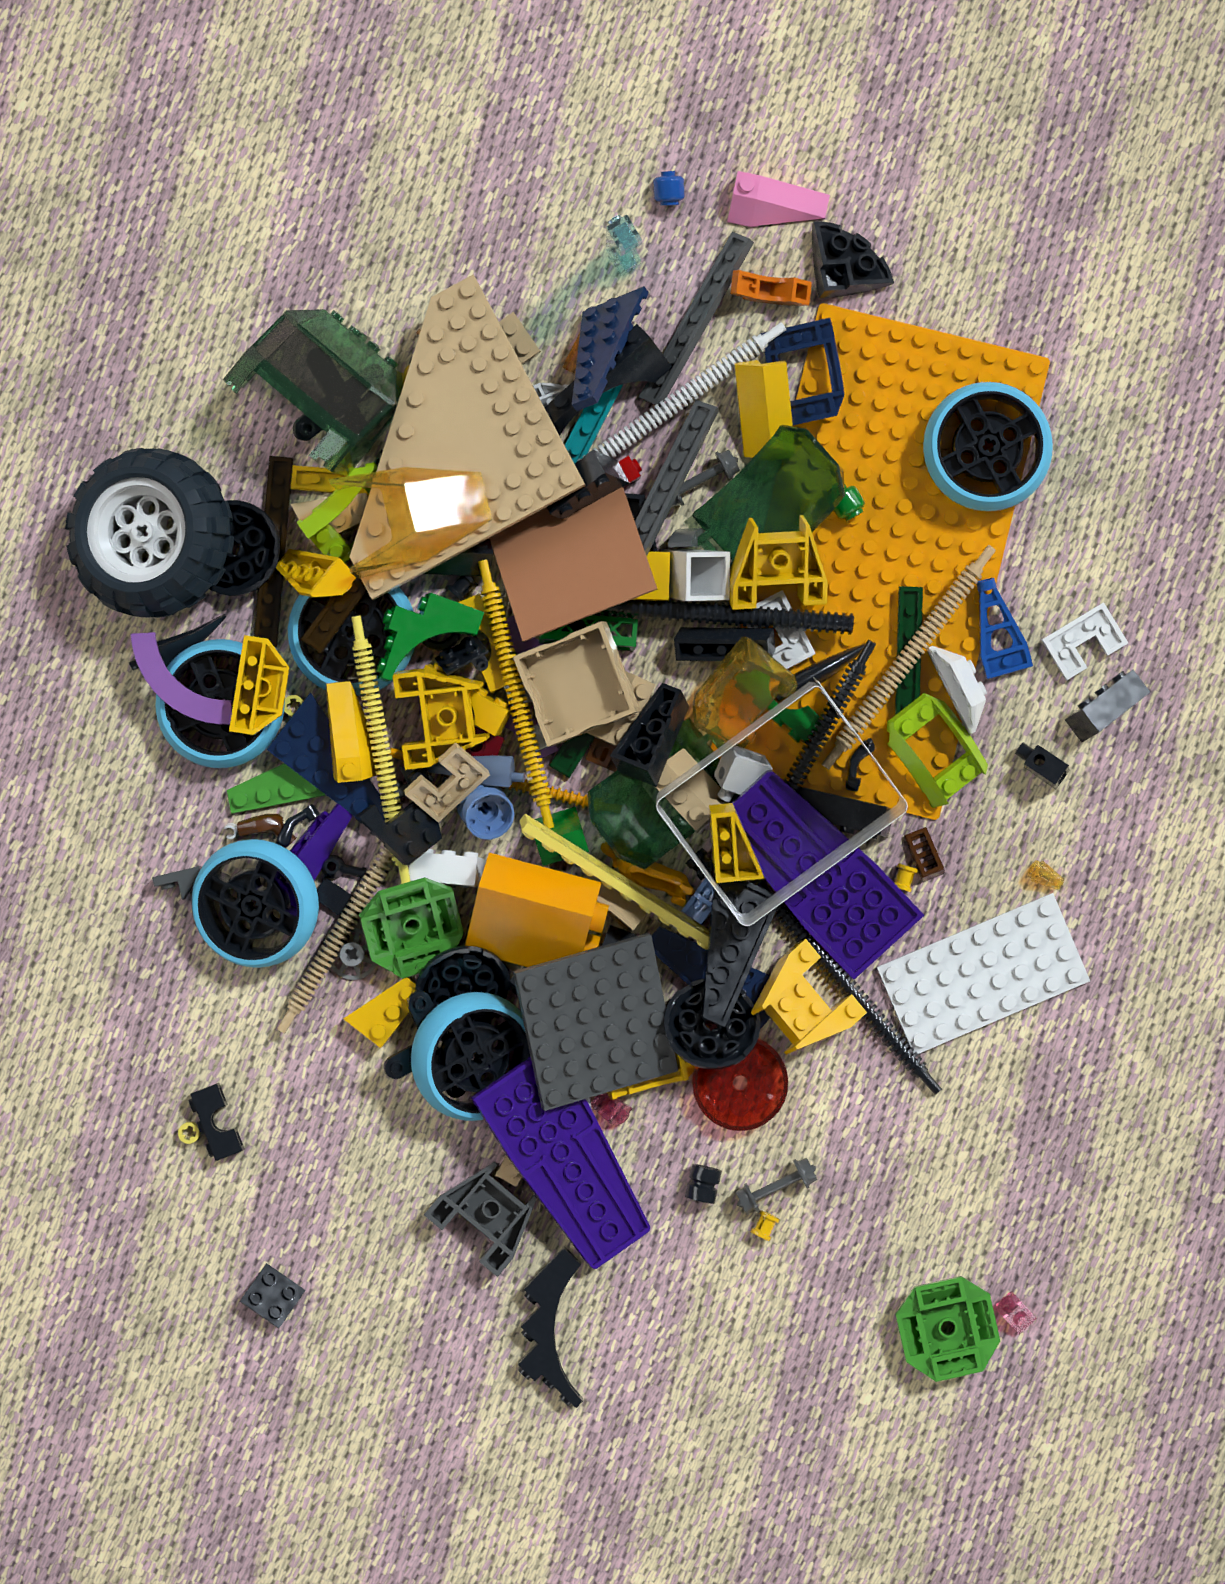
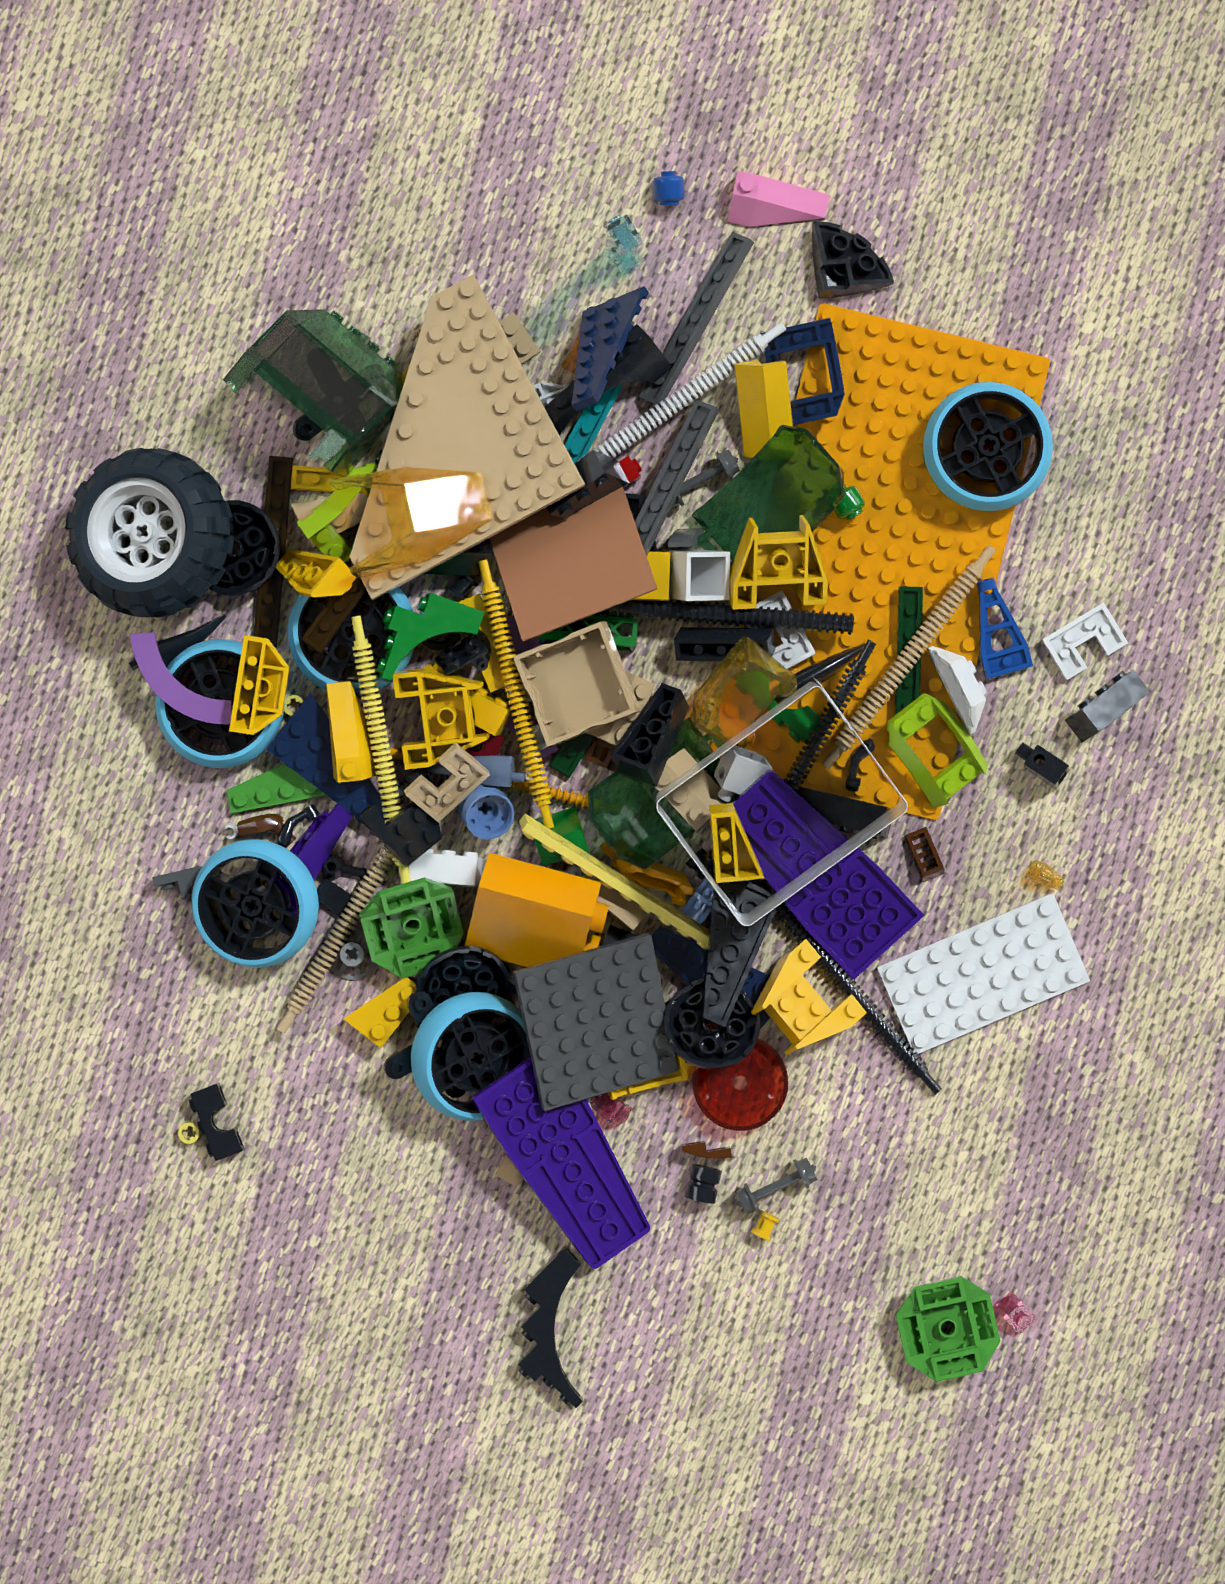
black hinge [239,1263,306,1329] -> none
dark grey wedge [424,1162,537,1277] -> none
orange arch [730,270,812,306] -> none
yellow bush [894,863,918,892] -> none
none -> reddish brown slope [681,1141,732,1159]

